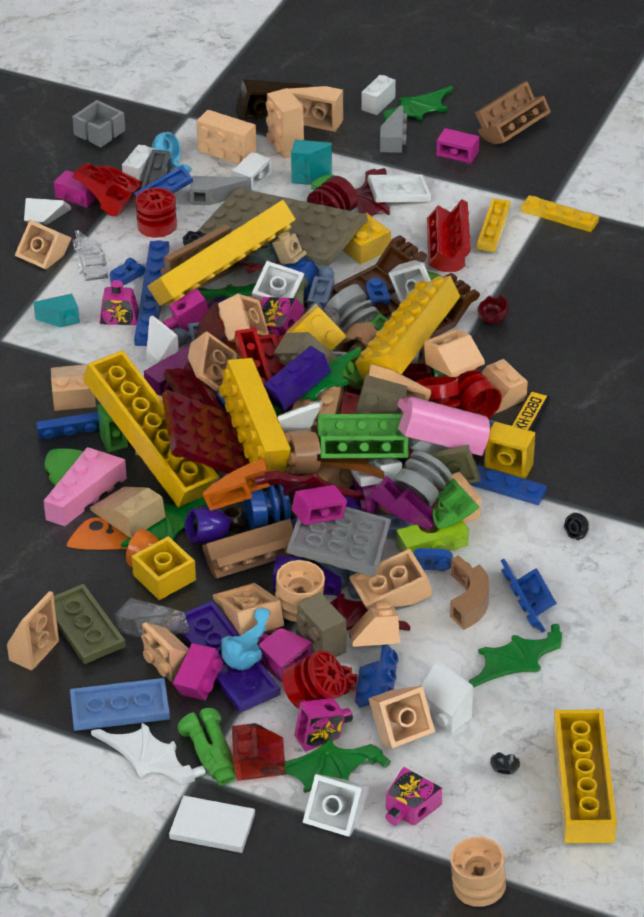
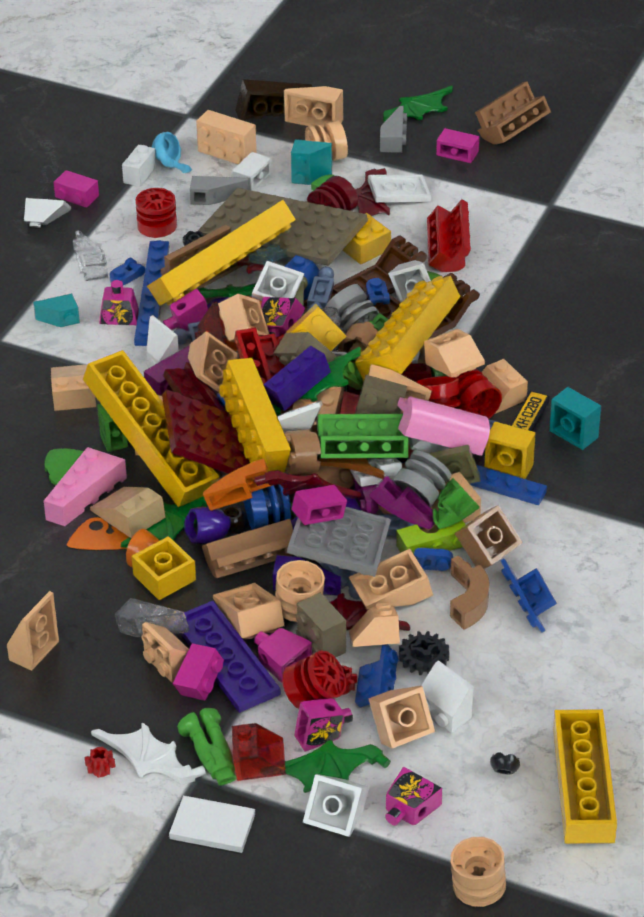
light nougat slope [15,220,71,270] -> none
blue plate [36,412,100,439] -> none
olive plate [54,584,126,664] -> none
medium blue plate [70,678,170,731] -> none
light grey piece [72,100,126,147] -> none
red slope [73,162,143,217] -> none
blue plate [134,165,193,197] -> none
dark grey plate [141,149,171,189] -> none
medium azure hair [221,608,271,670] -> none
light nougat brick [266,88,304,159] -> none
tan brick [272,232,307,264] -> none
white brick [362,75,396,115] -> none
green animal [469,624,563,688] -> none
yellow plate [477,198,511,252] -> none
dark red hair [477,295,509,324] -> none
yellow plate [521,195,599,232] -> none
black plate [564,513,589,540] -> none
none -> red gear [85,747,116,778]
none -> light nougat wheel [305,120,348,161]
none -> black gear [399,631,450,675]
none -> medium nougat brick [454,505,523,569]
none -> teal brick [549,387,601,450]

